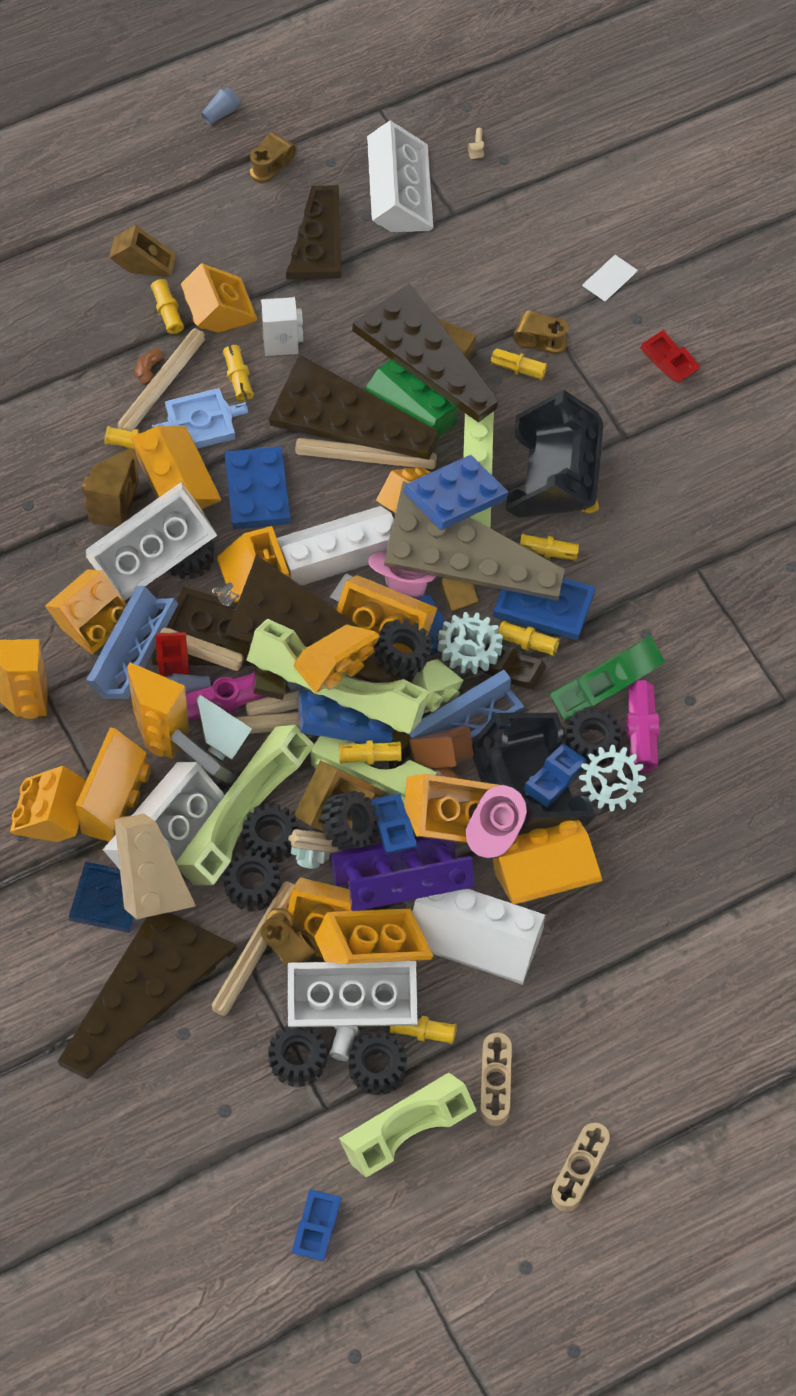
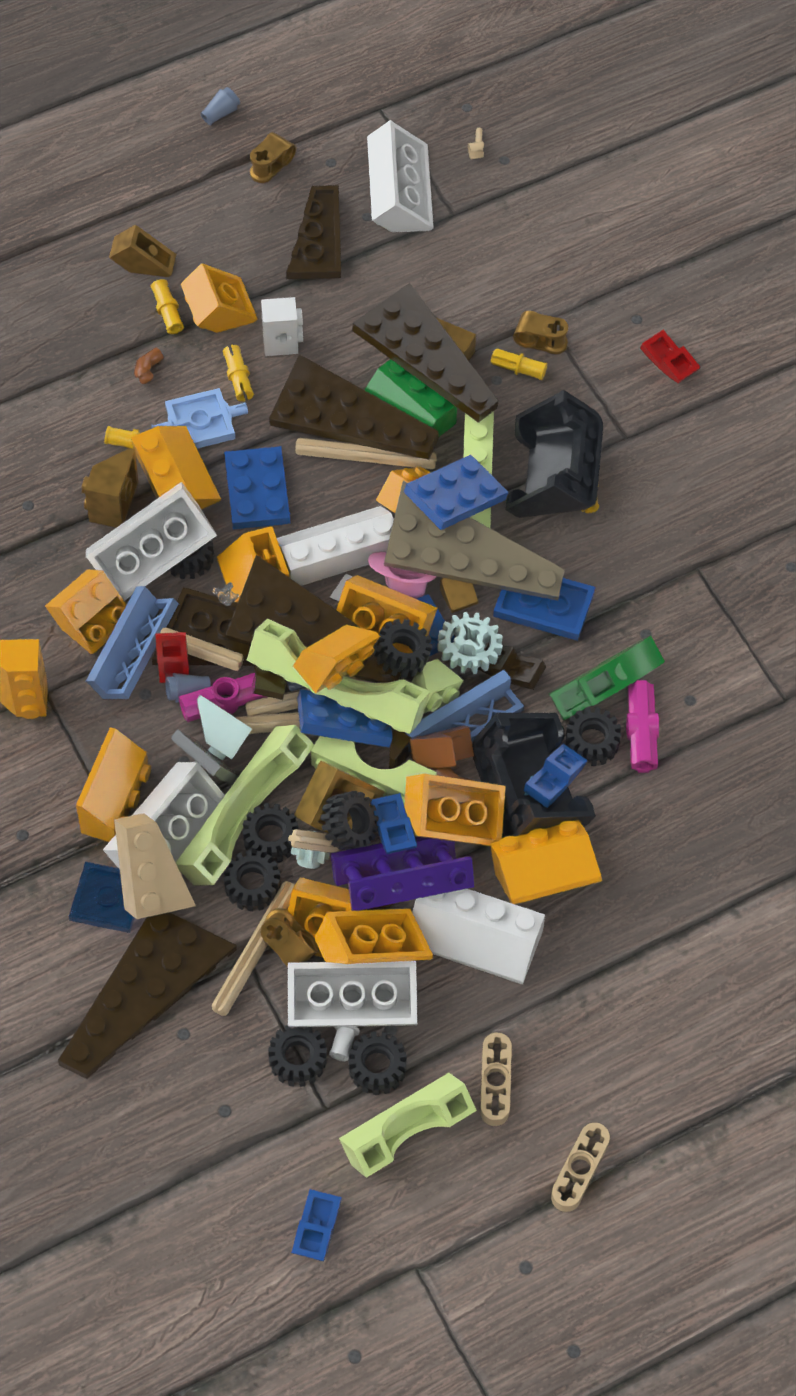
light orange slope [10,766,87,842] -> none
tan axle [118,328,205,431] -> none
light orange slope [127,663,190,759] -> none
yellow pin [339,740,401,765] -> none
yellow pin [390,1016,457,1045] -> none
bright pink piece [466,785,527,858] -> none
yellow pin [498,621,560,657] -> none
yellow pin [520,533,579,562] -> none
light aqua gear [579,745,646,811] -> none
white sticker [582,255,638,301] -> none

